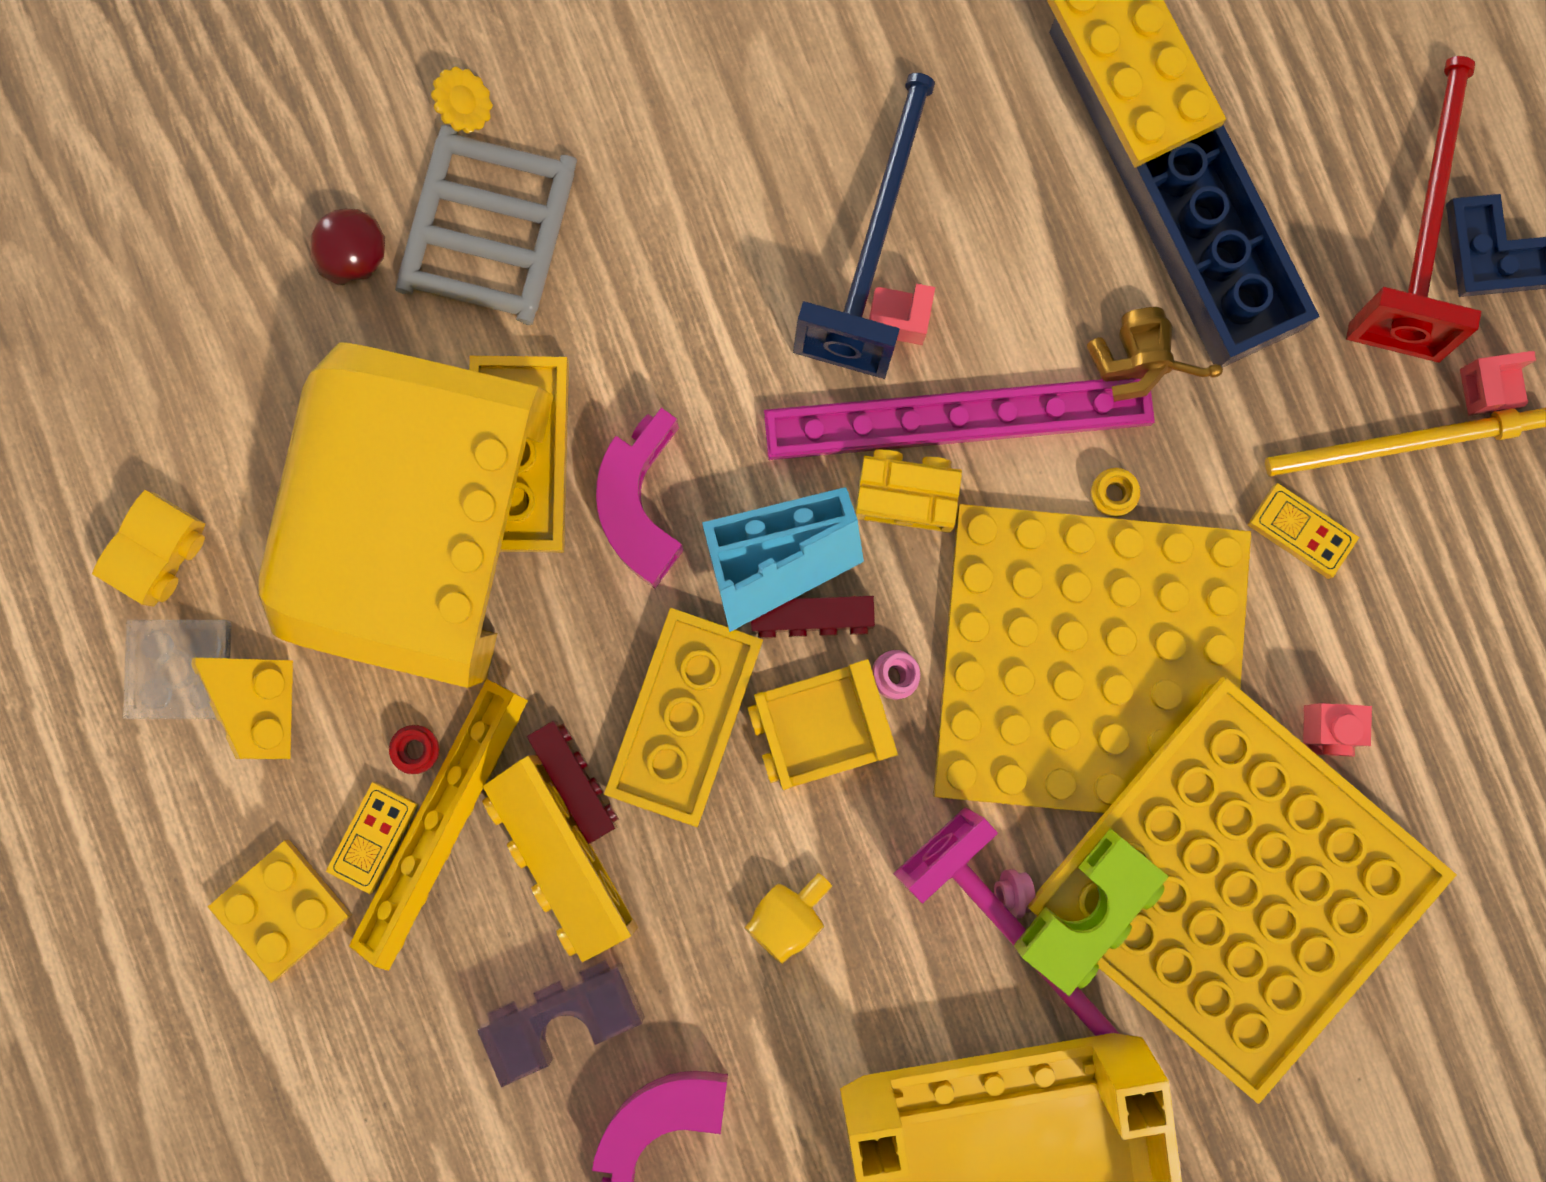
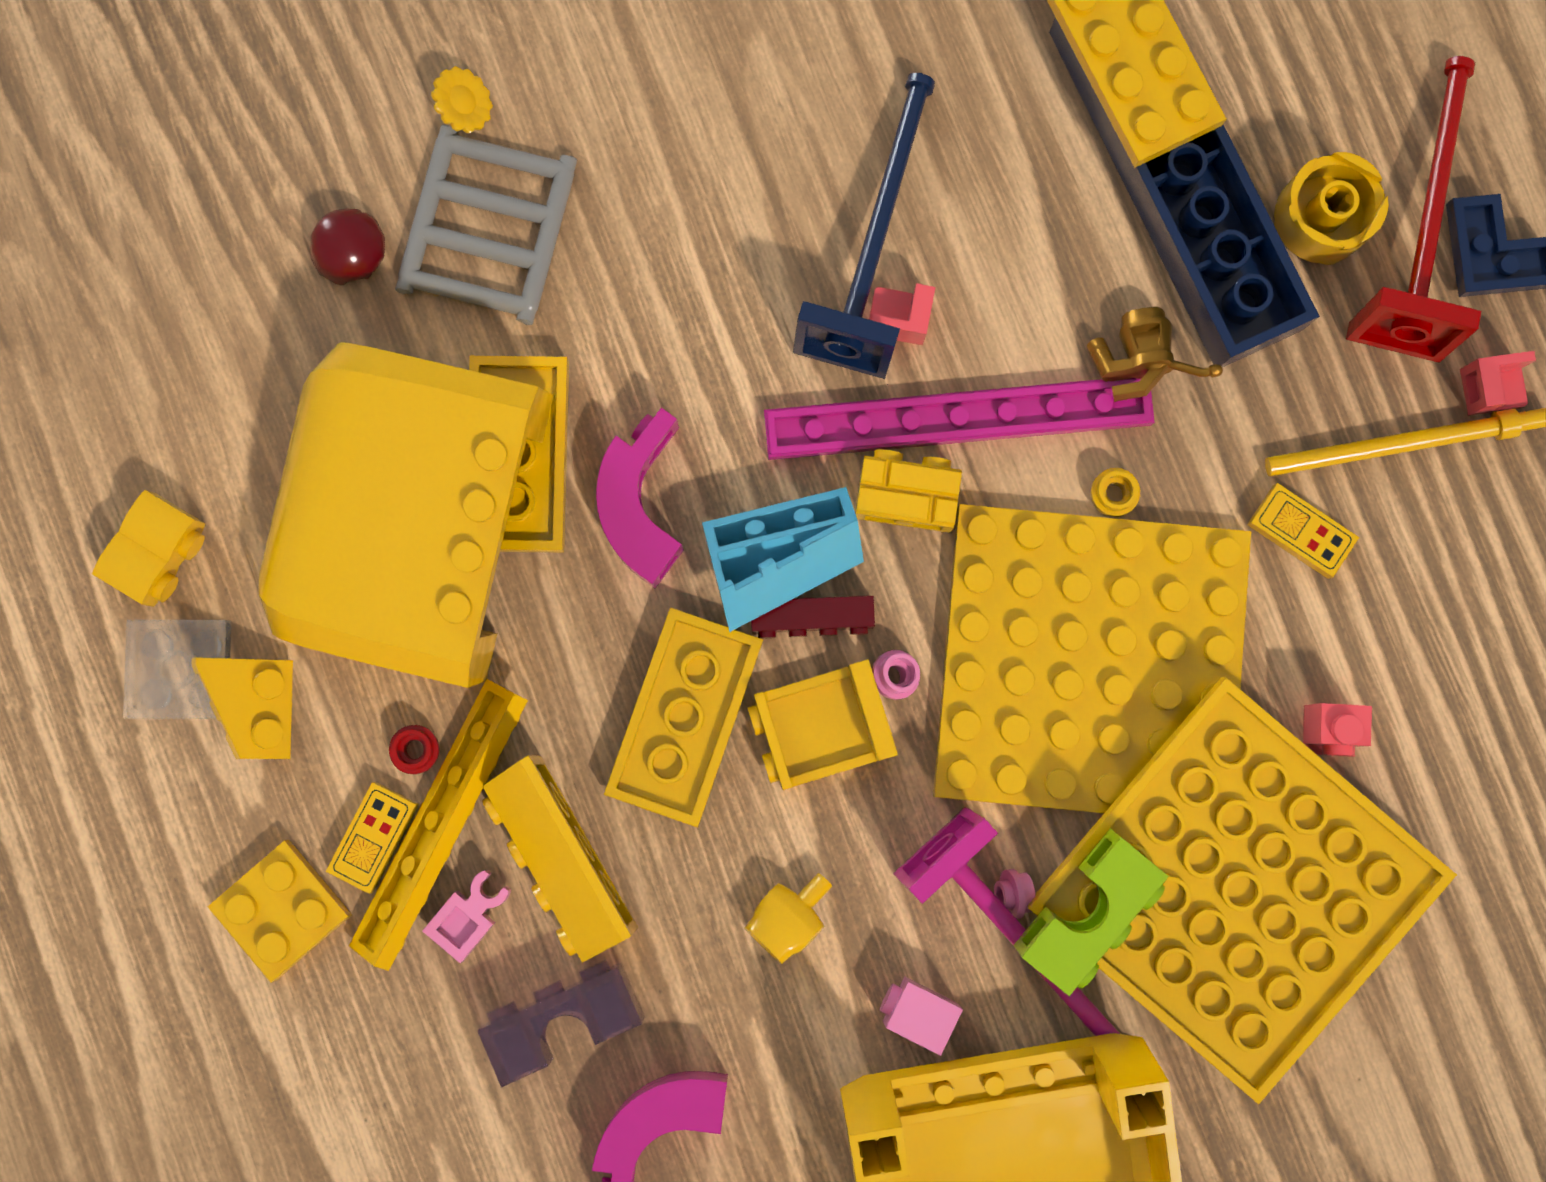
dark red piece [526,721,619,844] -> none
none -> bright pink plate [422,870,511,963]
none -> bright pink brick [880,976,963,1056]
none -> yellow brick [1274,152,1389,265]

